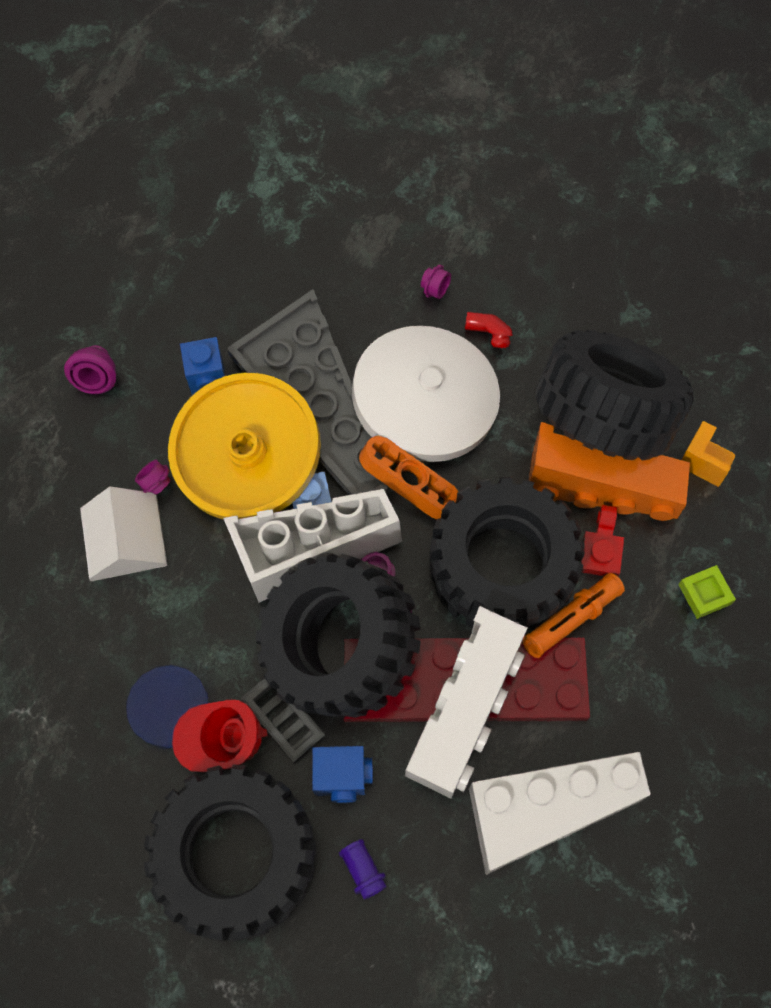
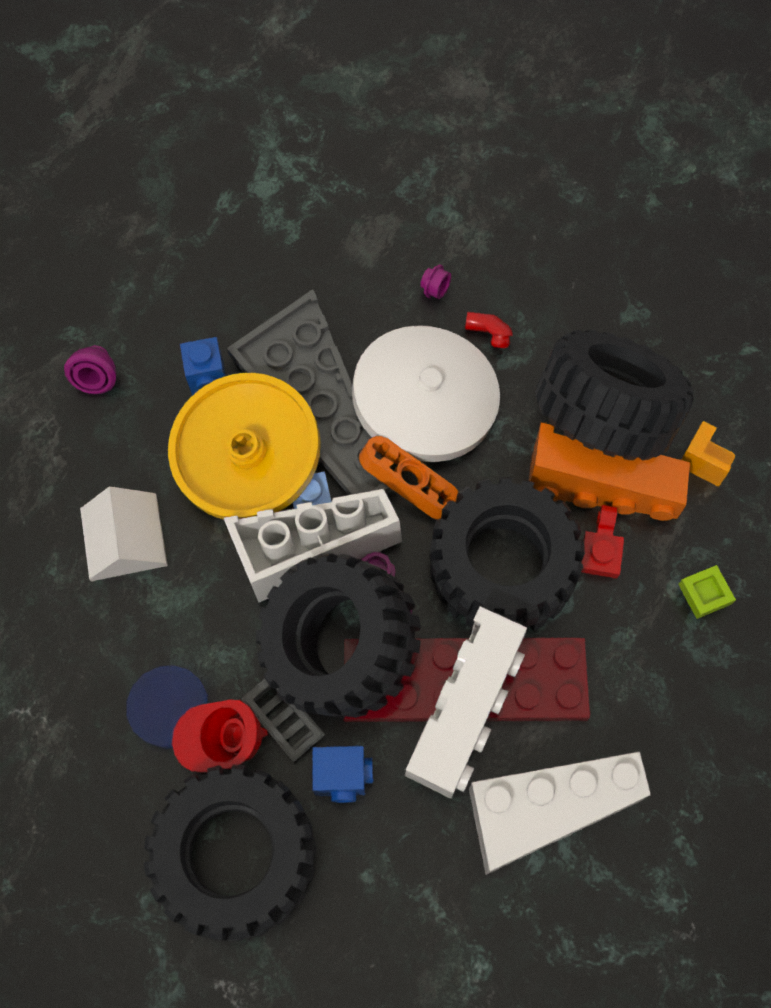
magenta plate [135,460,170,495] -> none
dark purple pin [339,839,387,900] -> none
orange pin [522,573,625,658] -> none

